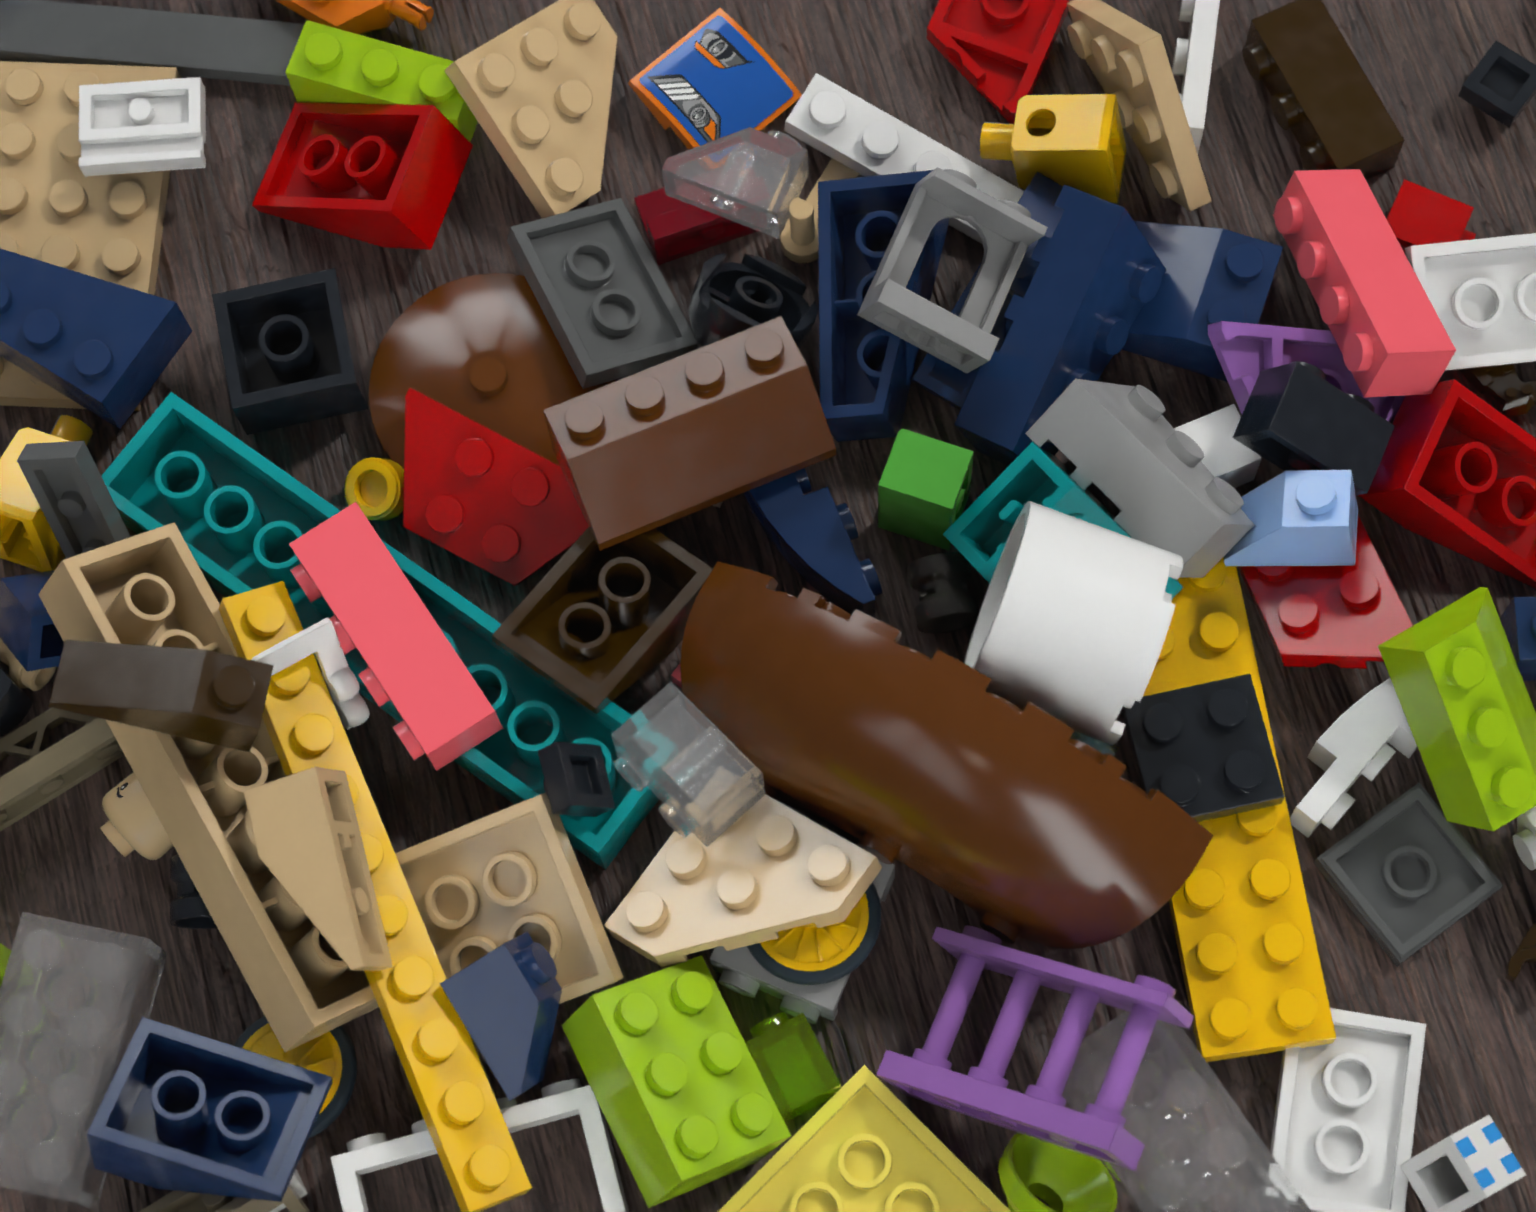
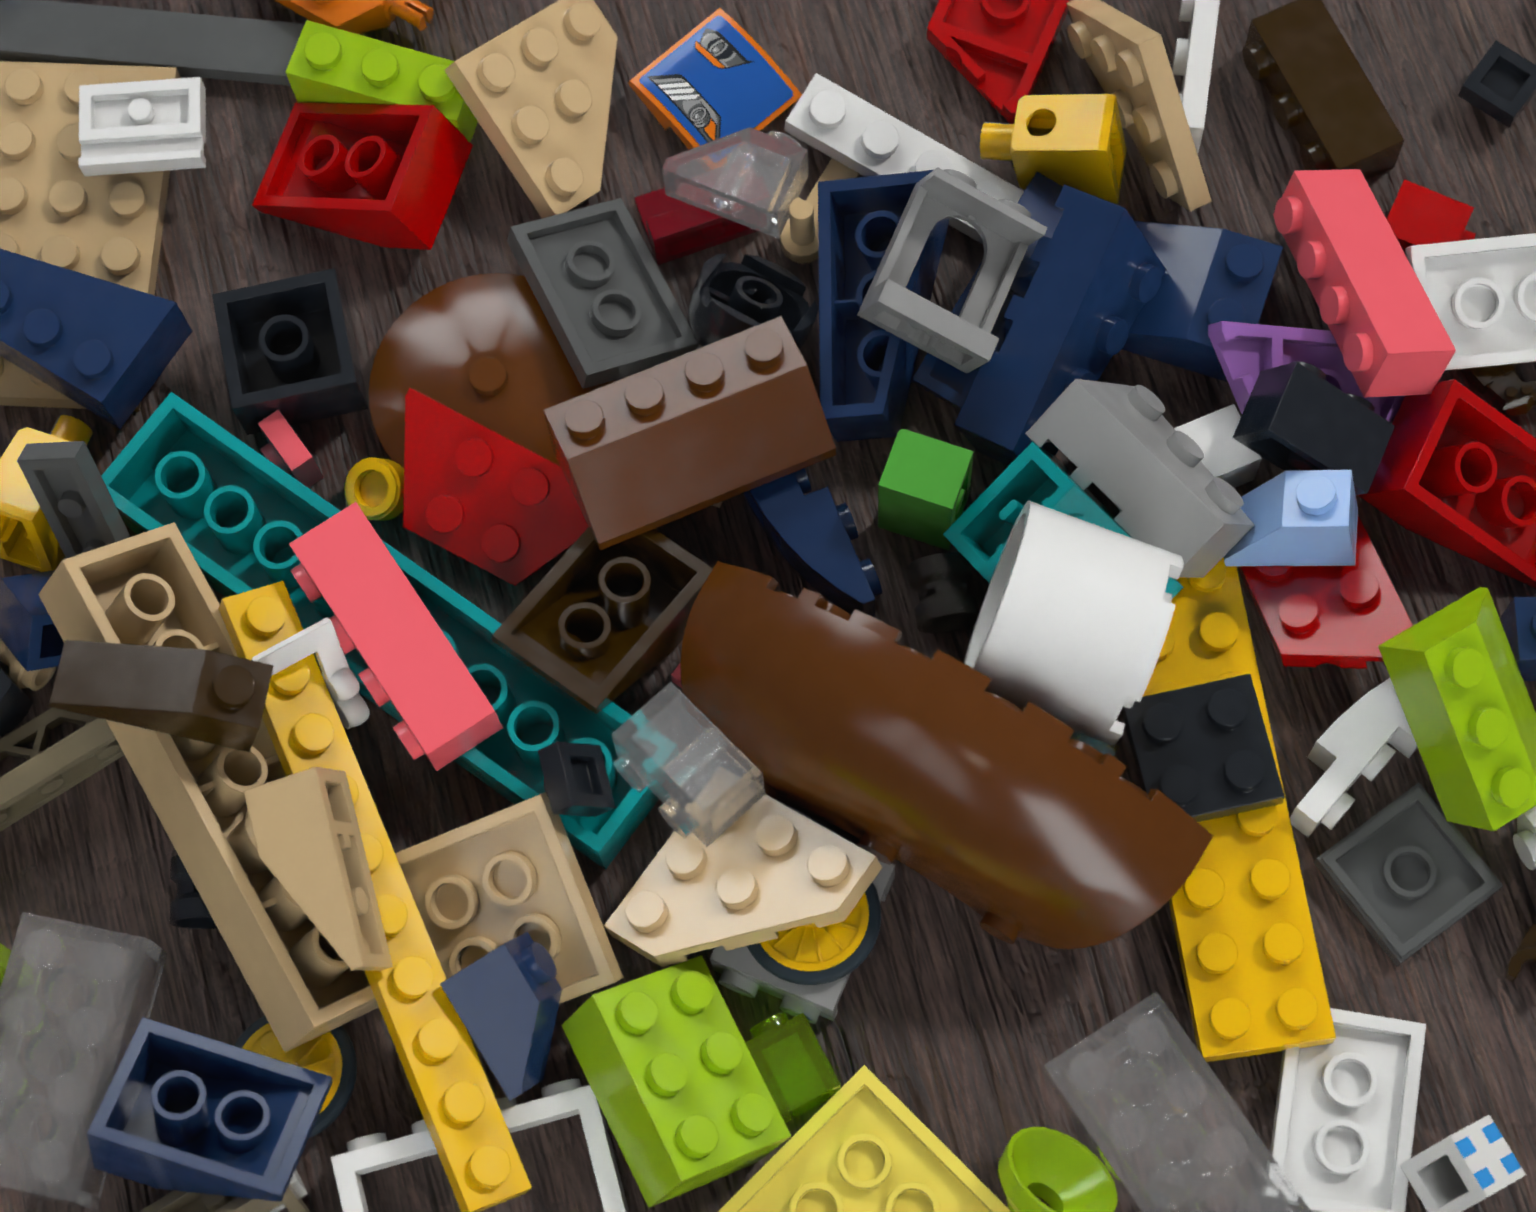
tan head [100,772,174,860] -> none
medium lavender fence [876,925,1194,1171] -> none
none -> coral plate [258,409,324,488]

